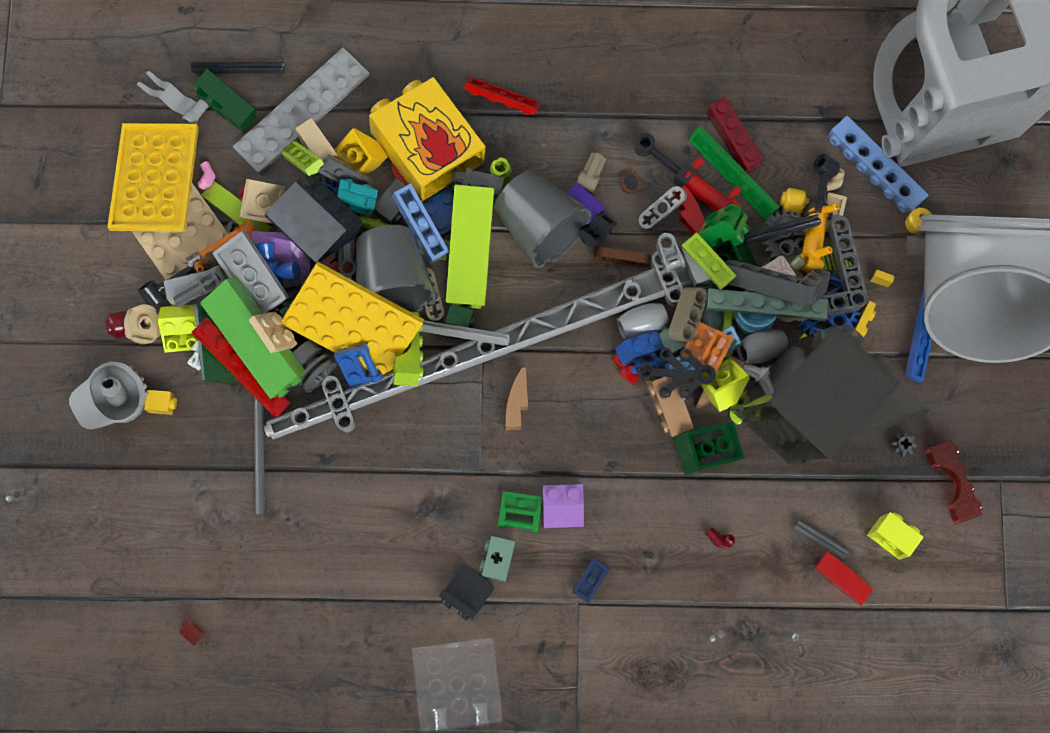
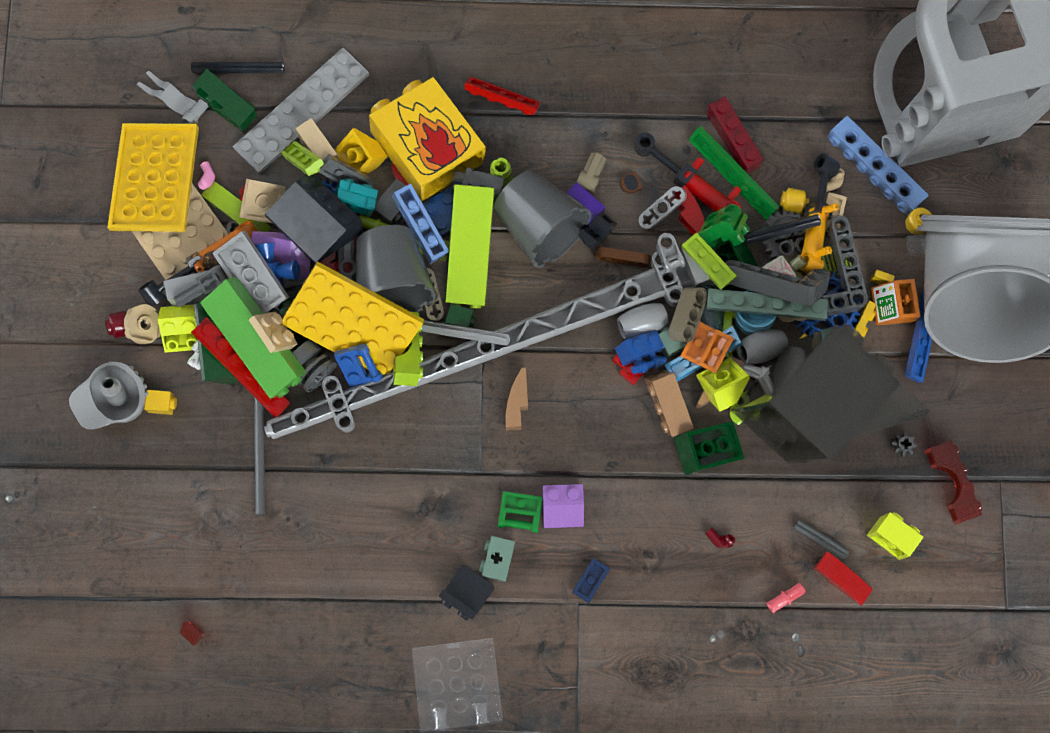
black plant [638,348,716,400] -> none
none -> coral axle [766,583,806,613]
none -> orange slope [870,279,920,326]

